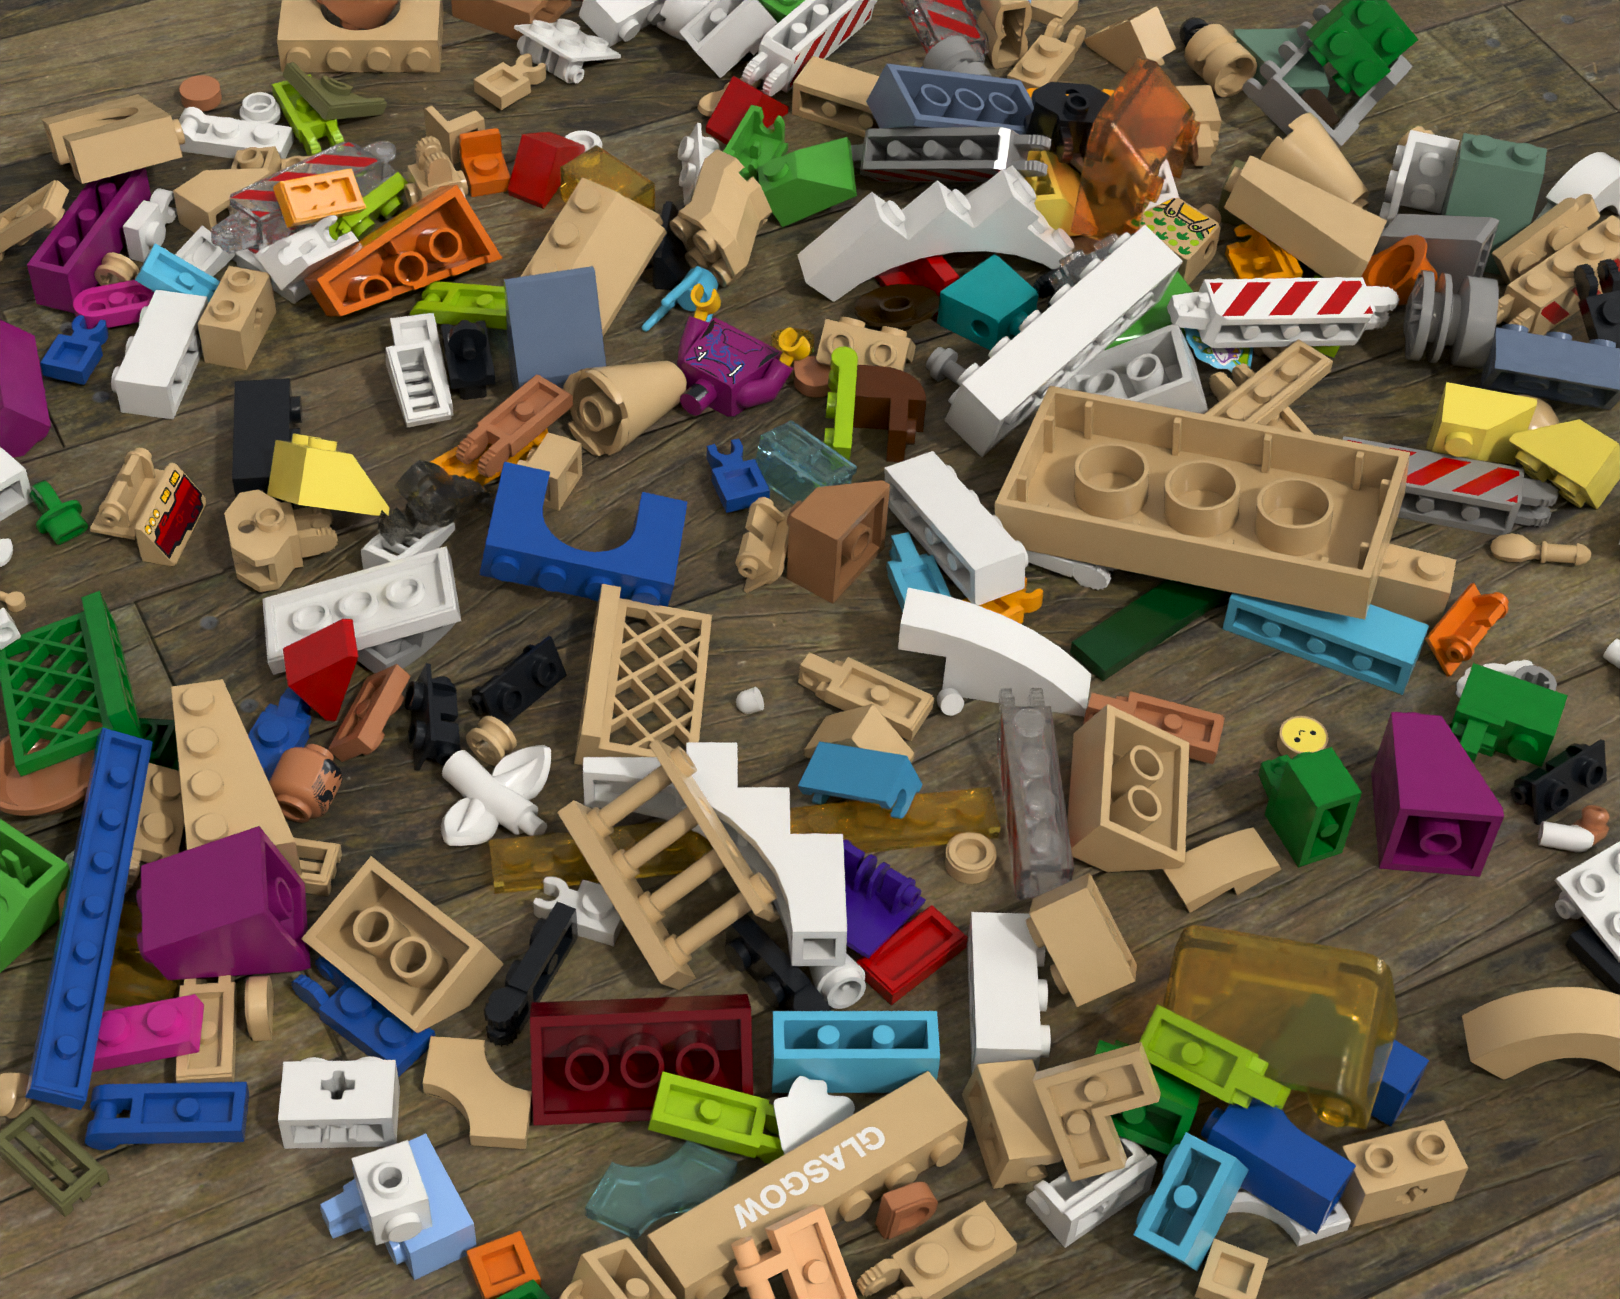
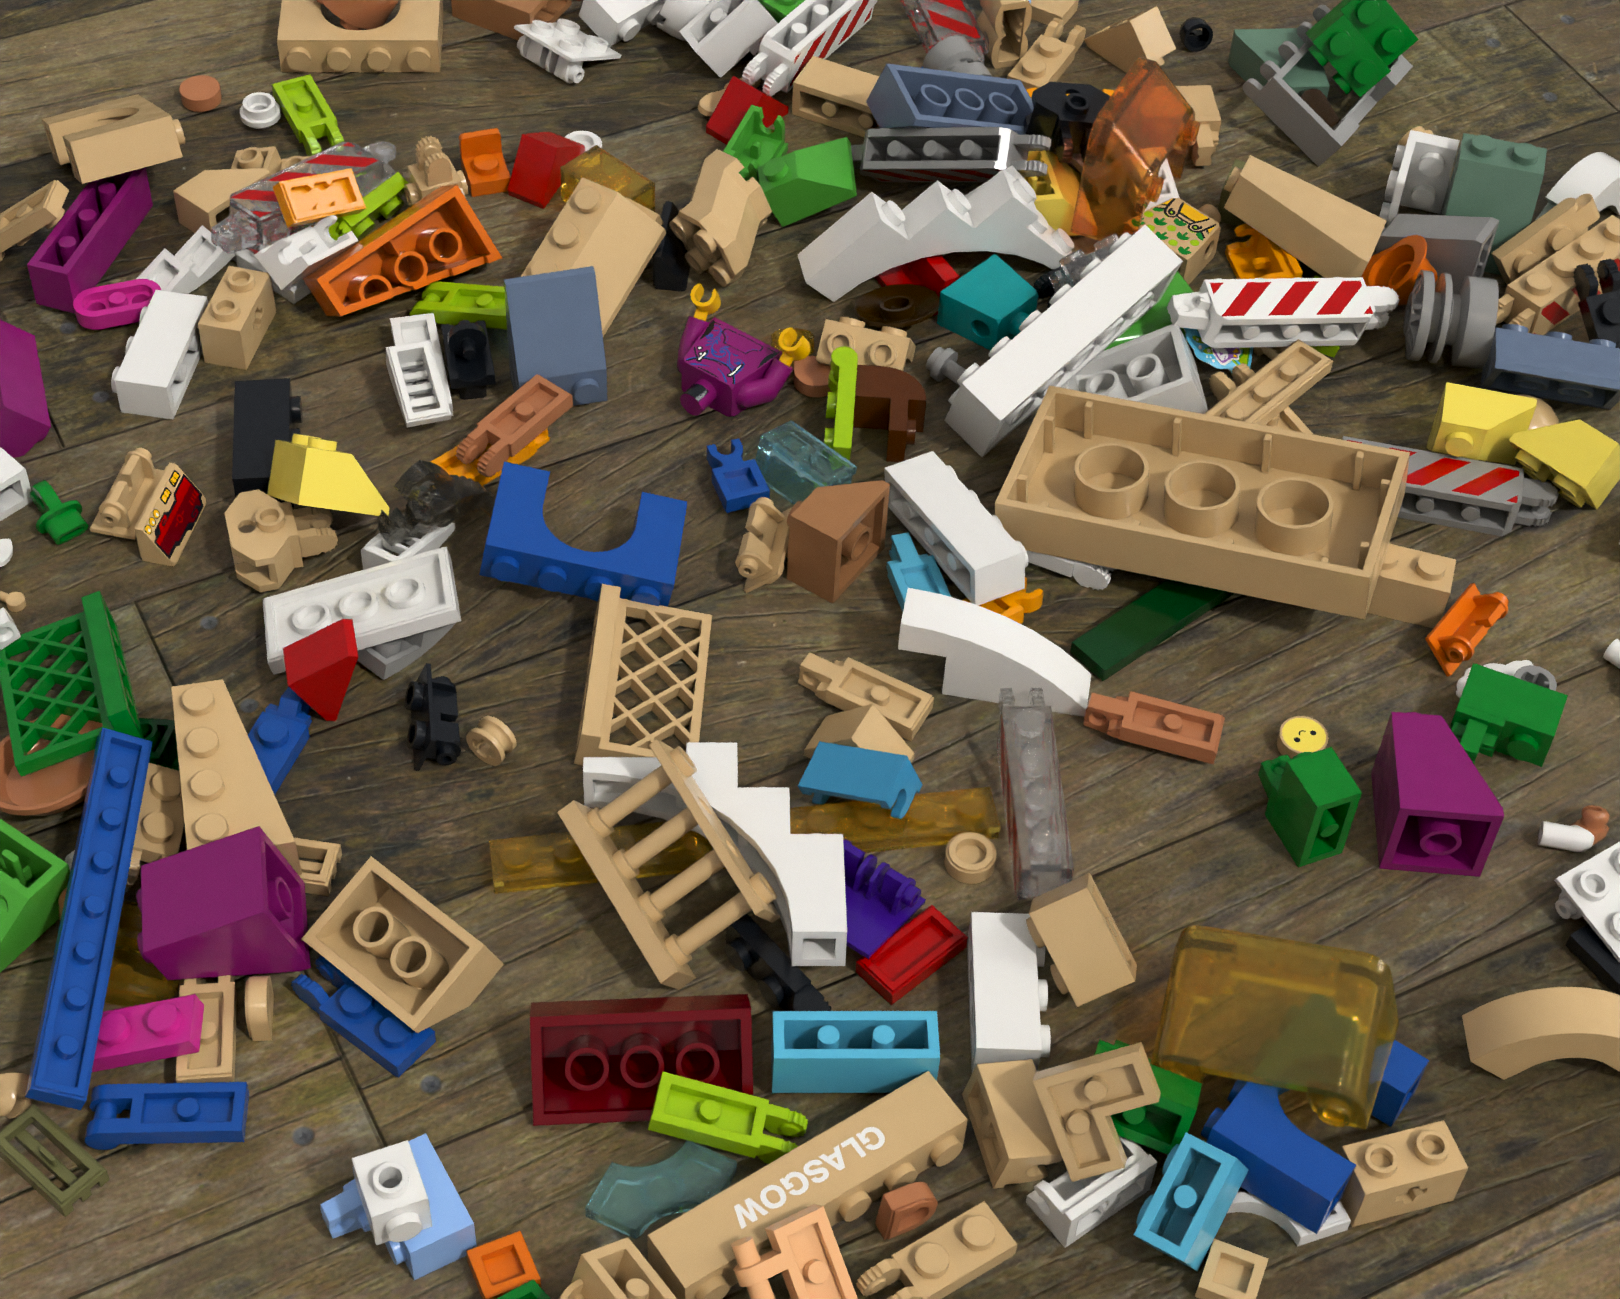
blue plate [40,315,109,385] -> none
tan bush [94,252,139,286] -> none
white plate [123,188,177,262] -> none
medium azure plate [135,243,220,303] -> none
white plate [179,107,294,159] -> none
nougat head [269,744,343,823] -> none
white brick [278,1056,400,1149] -> none
olive tile [283,62,387,120] -> none
nougat plate [328,664,411,762] -> none
tan tile [422,1036,533,1149] -> none
tan panel [424,106,485,165] -> none
white plant [441,745,551,846] -> none
black hinge [468,636,567,725] -> none
tan plate [474,53,546,110] -> none
black hinge [484,901,578,1047] -> none
tan brick [517,432,582,511] -> none
white plate [533,877,624,946] -> none
tan cone [563,361,687,456] -> none
medium azure plant [641,266,718,332] -> none
white hinge [678,122,720,205] -> none
white piece [736,687,764,714] -> none
white sticker [774,1076,855,1155] -> none
white cone [809,953,866,1009] -> none
white piece [937,688,964,716] -> none
tan slope [1067,704,1189,872] -> none
lime hinge [1139,1004,1291,1110] -> none
tan slope [1162,827,1281,913] -> none
tan wheel [1184,24,1257,97] -> none
medium azure brick [1222,593,1429,695] -> none
tan cone [1260,112,1370,210] -> none
tan piece [1490,533,1591,566] -> none
black hinge [1510,739,1607,825] -> none

